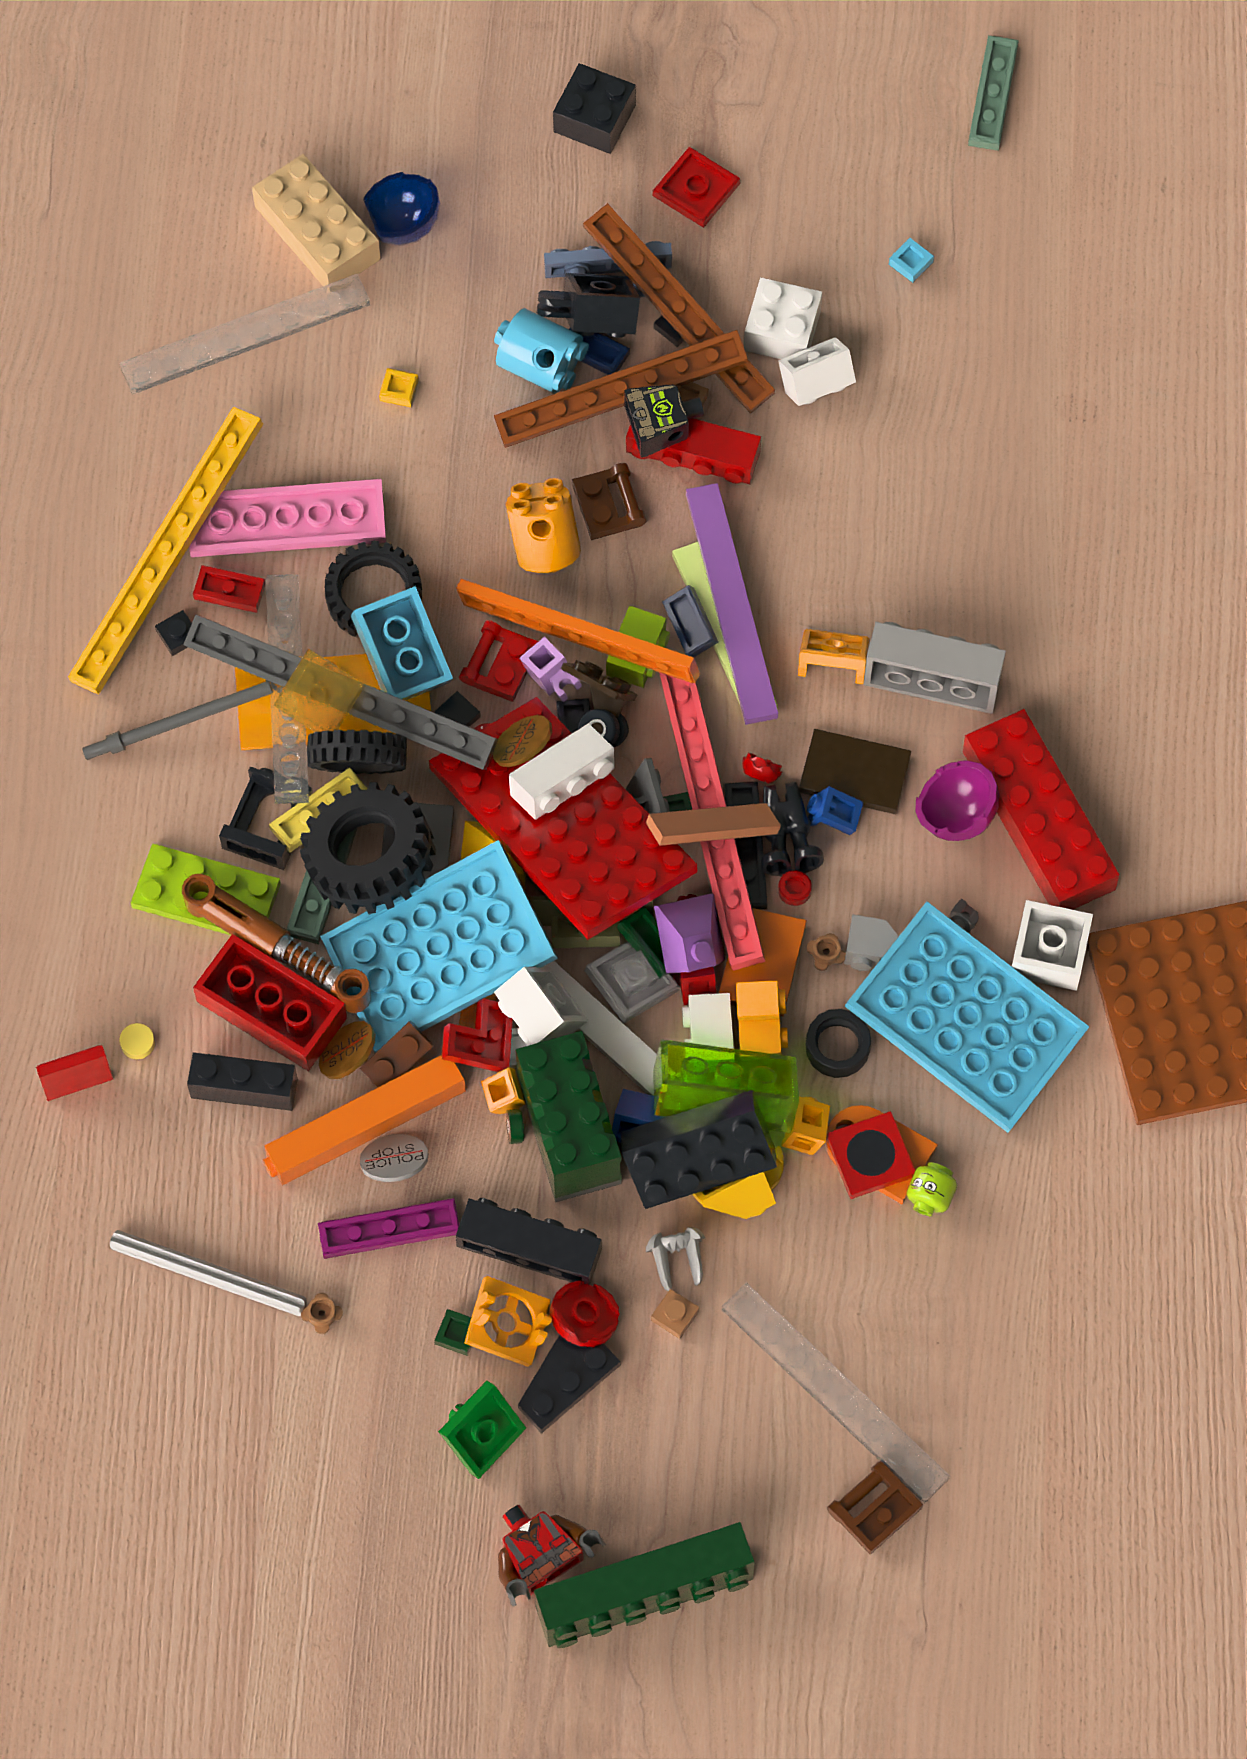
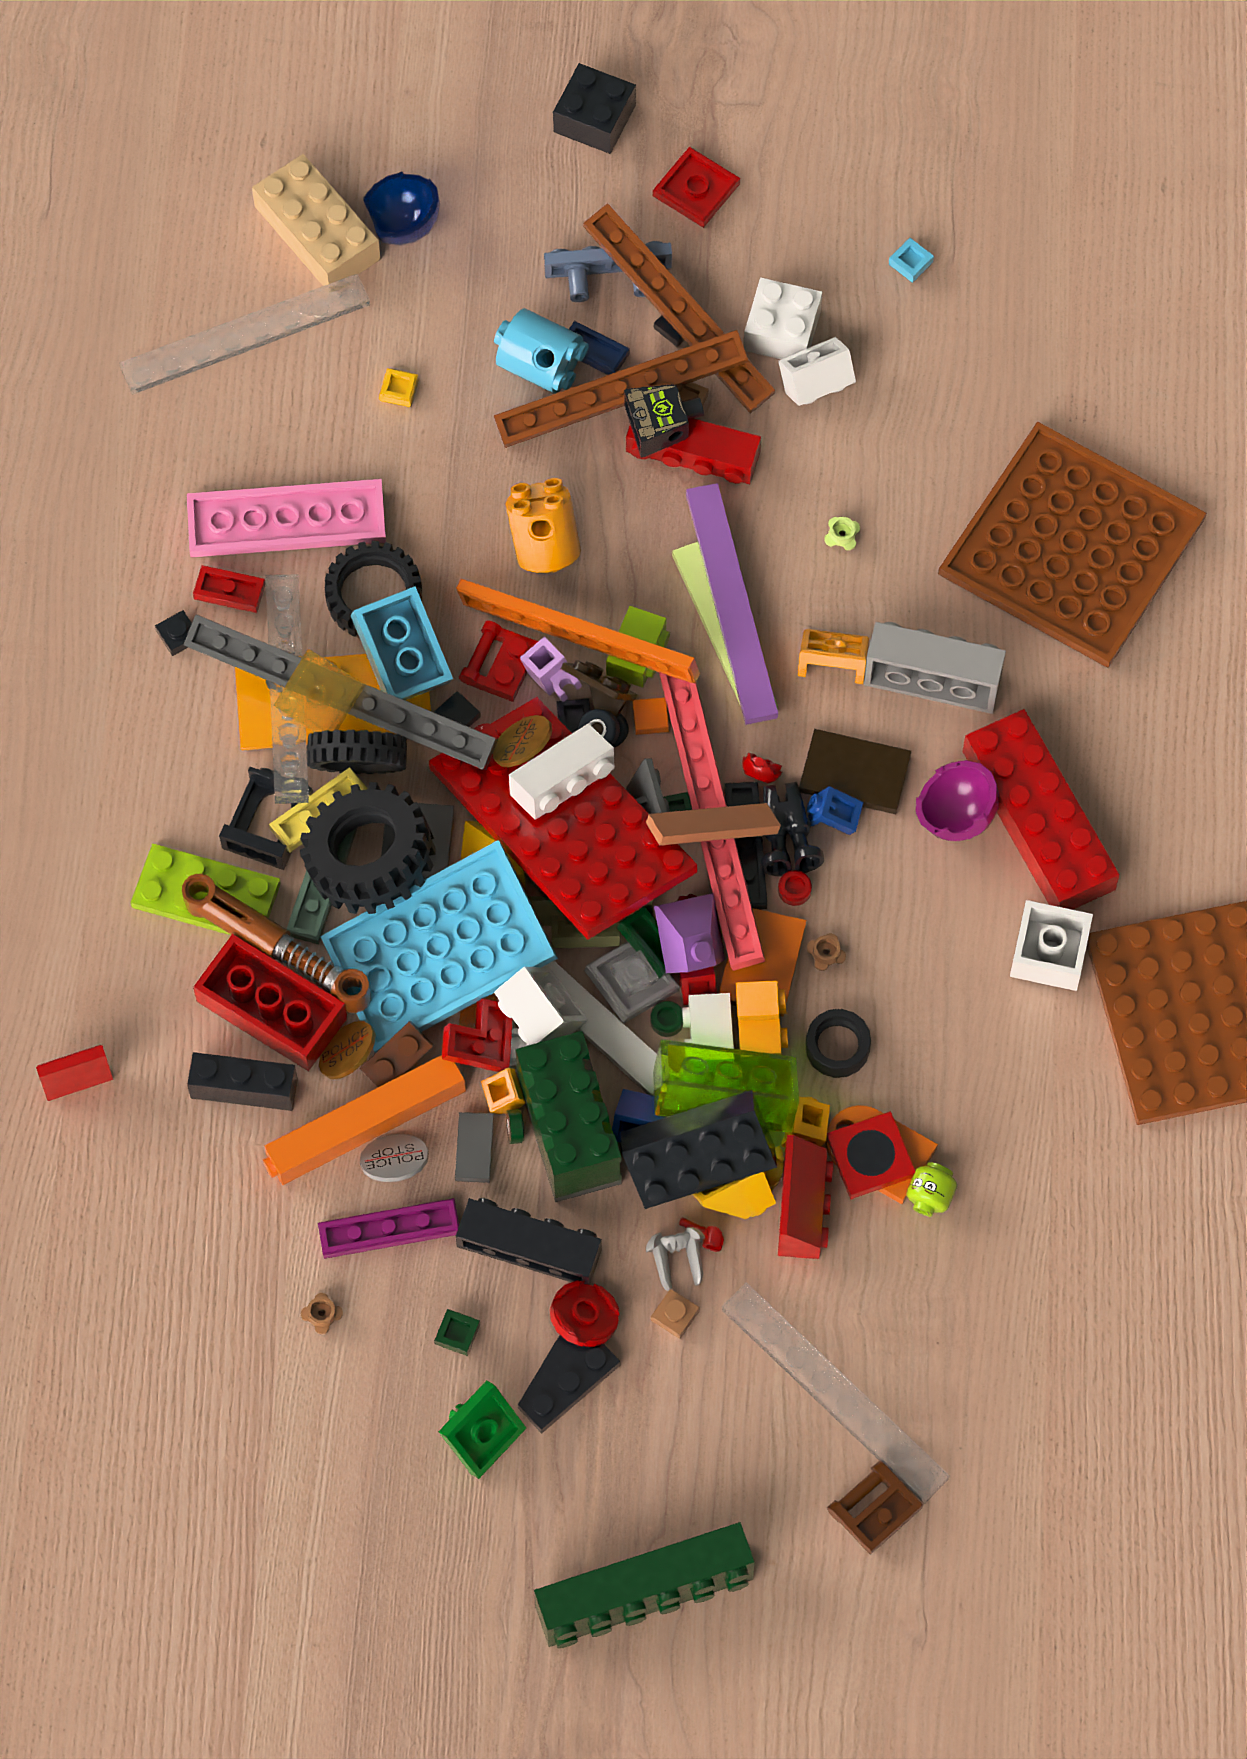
yellow plate [68,407,263,695] -> none
dark grey bar [82,681,273,760] -> none
axle [110,1230,307,1316] -> none
light yellow tile [119,1023,155,1059] -> none
light orange piece [464,1276,552,1367] -> none
torso [498,1505,606,1606] -> none
black brick [536,273,640,338] -> none
reddish brown plate [572,463,647,540] -> none
tile [662,585,718,657] -> none
light grey slope [844,914,899,971] -> none
medium azure plate [845,901,1089,1133] -> none
dark grey piece [948,898,979,934] -> none
sand green tile [968,35,1019,151] -> none
none -> dark grey tile [455,1112,494,1183]
none -> orange tile [632,697,669,735]
none -> dark green tile [650,1001,683,1037]
none -> red hand [679,1217,724,1252]
none -> red slope [778,1135,833,1259]
none -> yellowish green plate [824,517,860,550]
none -> dark orange plate [938,421,1207,668]

